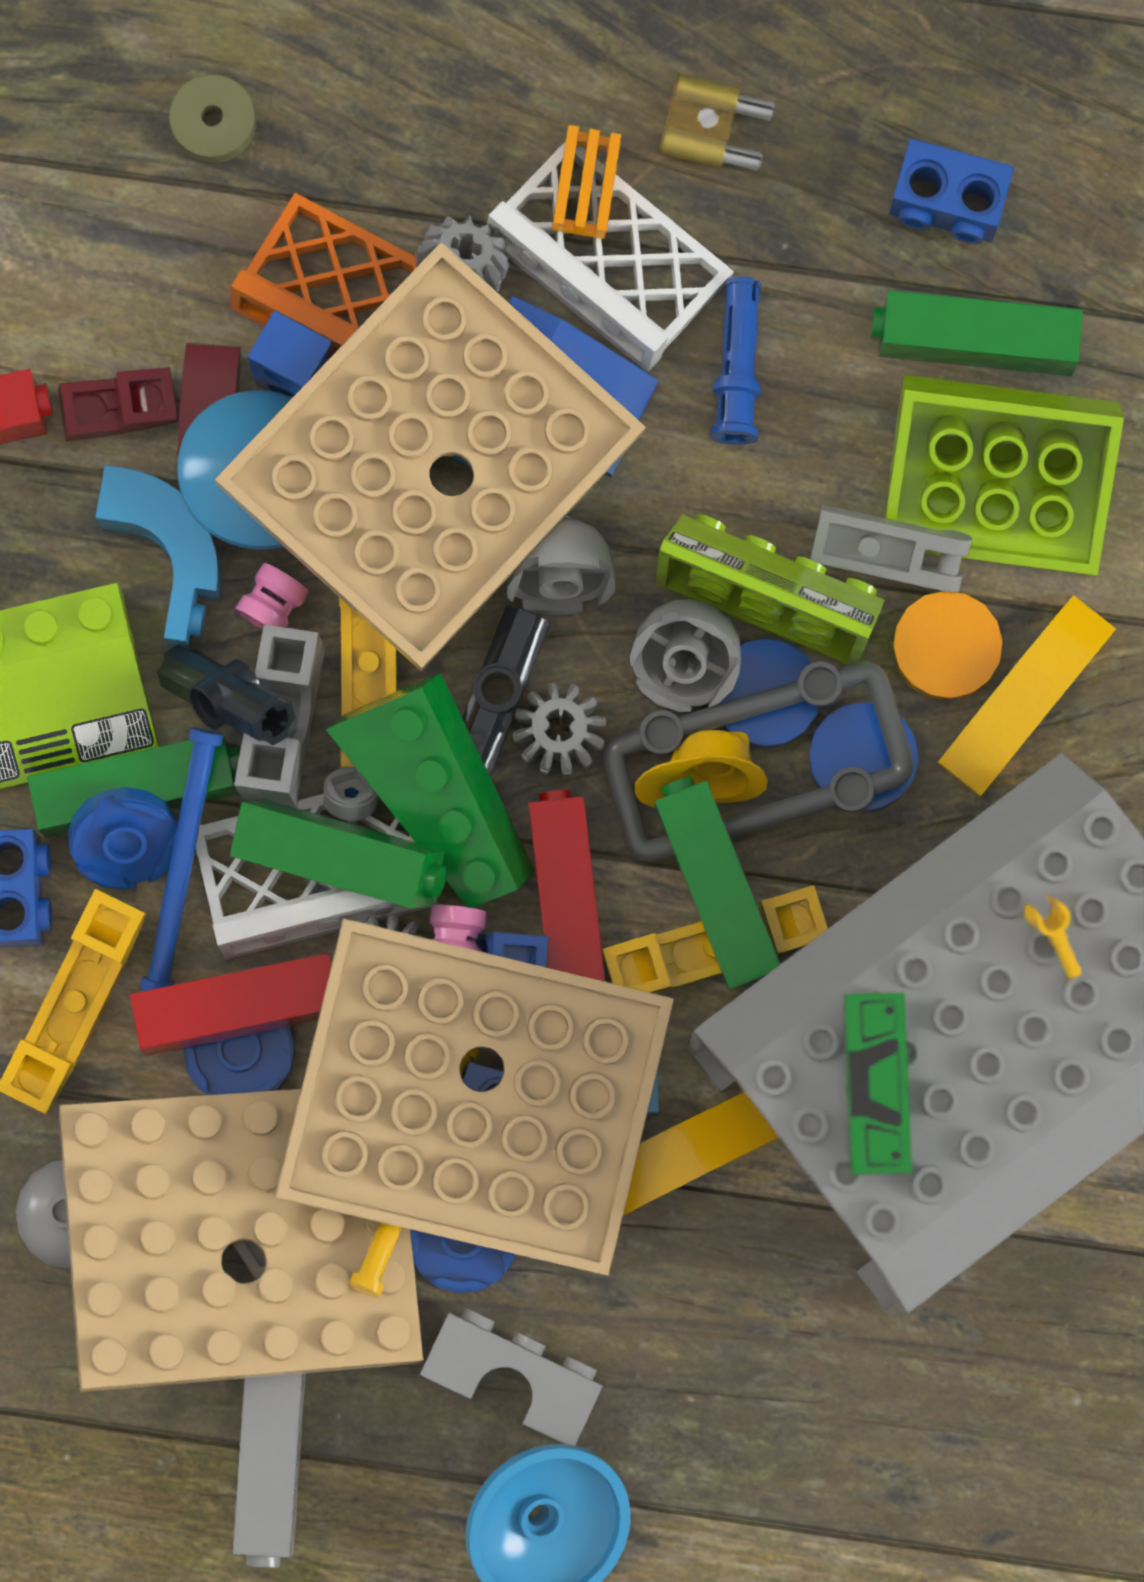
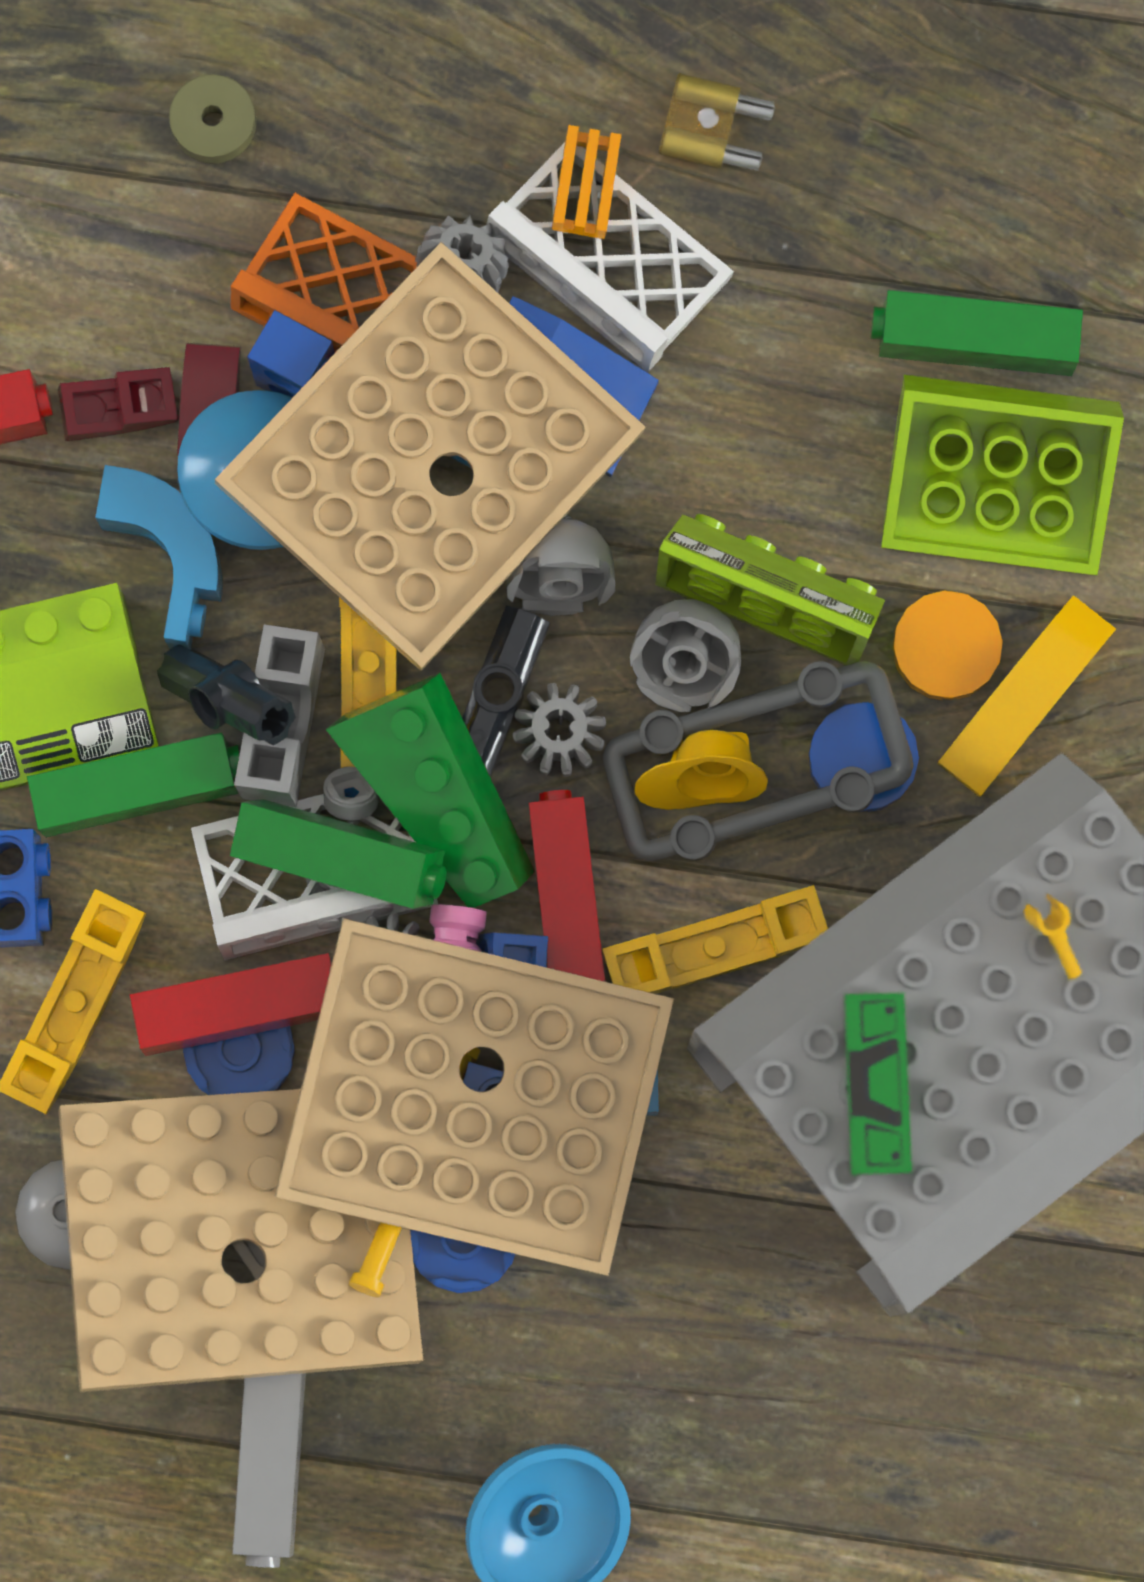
blue tile [68,787,177,890] -> none
blue bar [140,727,224,991] -> none
bright pink wheel [234,563,309,631] -> none
light grey arch [420,1308,603,1446] -> none
yellow slope [622,1092,780,1217] -> none
green brick [654,775,780,989] -> none
blue pin [709,277,761,445] -> none
blue tile [714,638,818,749] -> none
light grey plate [810,505,972,592] -> none
blue brick [889,138,1015,244] -> none

